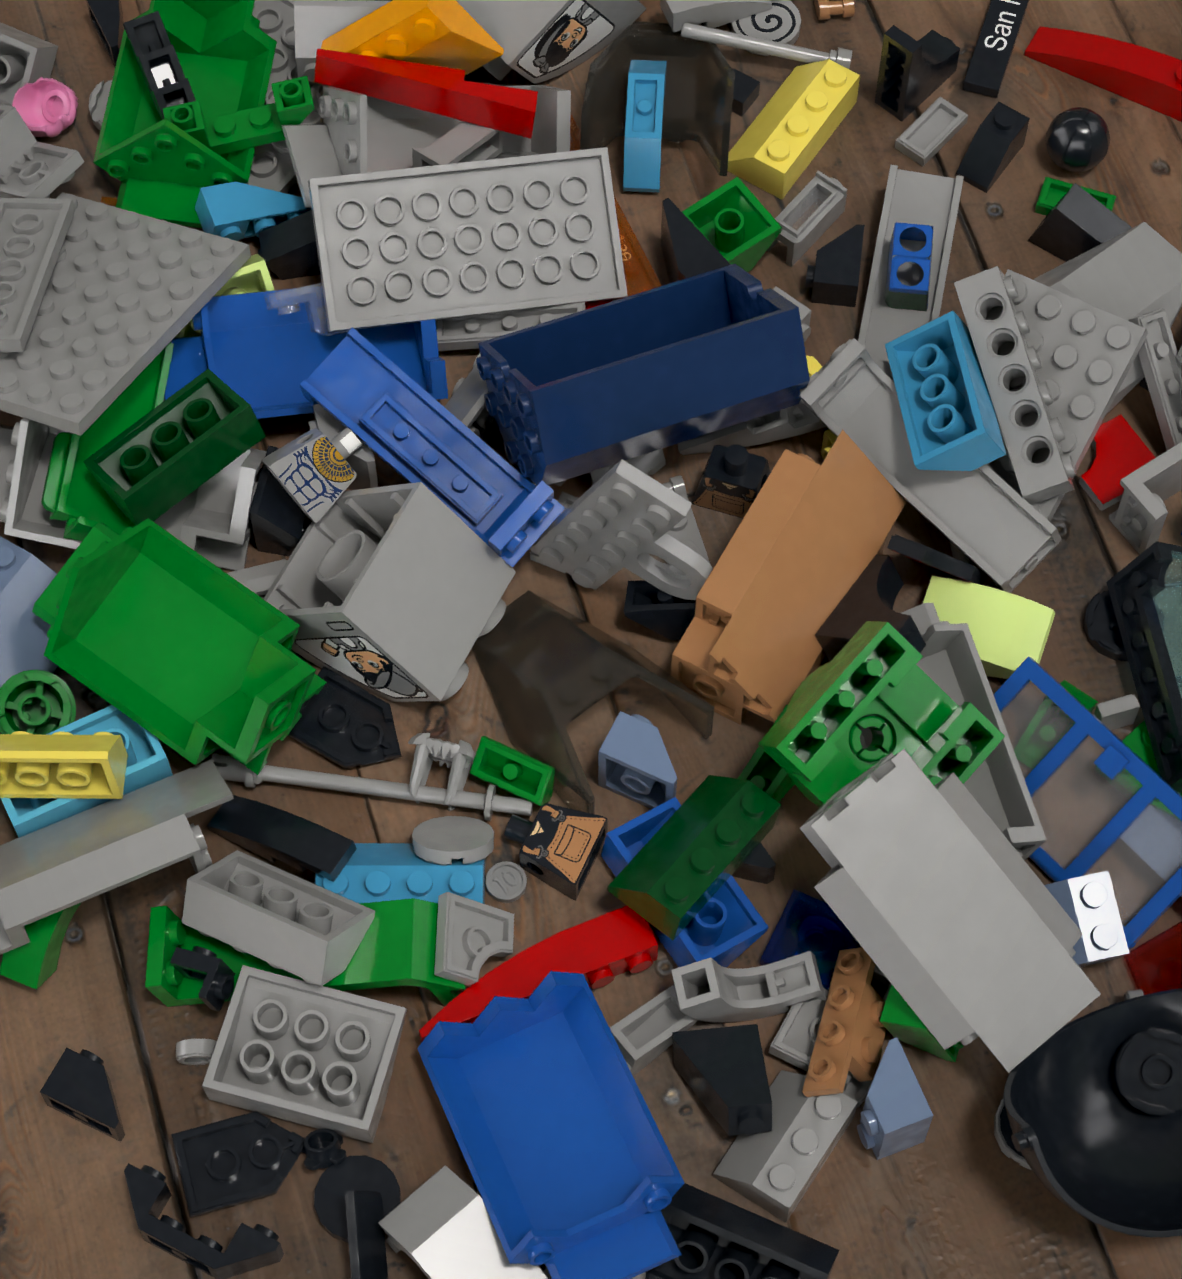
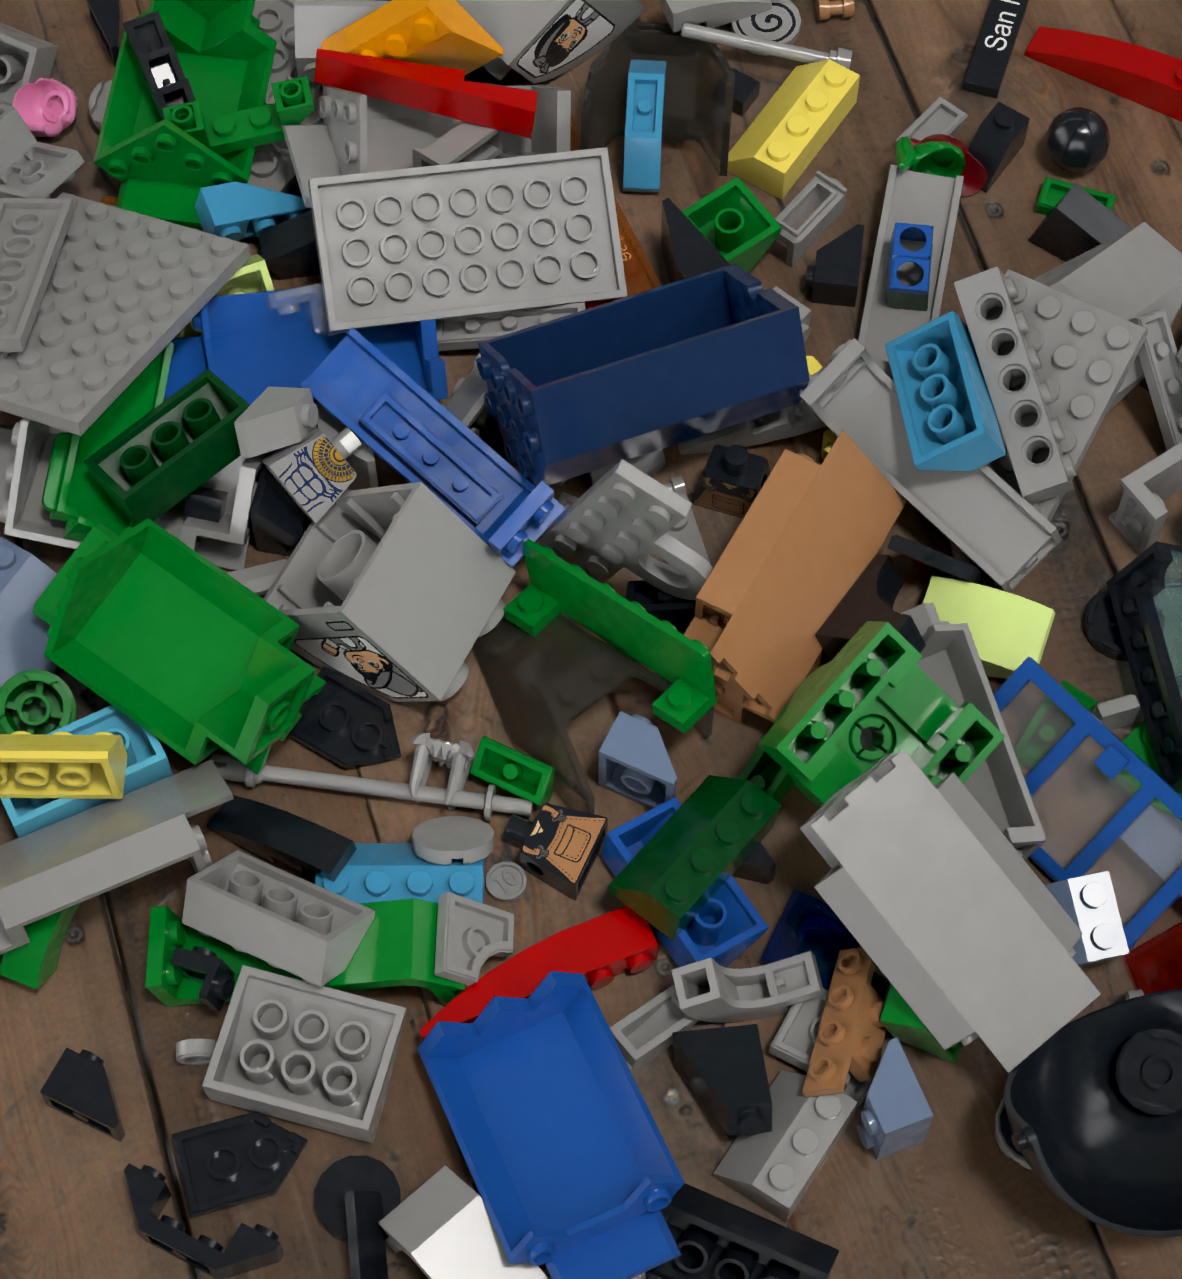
black plate [302,1128,347,1170] -> none
black arch [875,25,960,121] -> none
red tile [1079,414,1156,511] -> none
none -> black piece [184,486,228,523]
none -> light grey slope [234,387,318,458]
none -> green bracket [503,539,717,734]
none -> green hair [895,134,988,197]

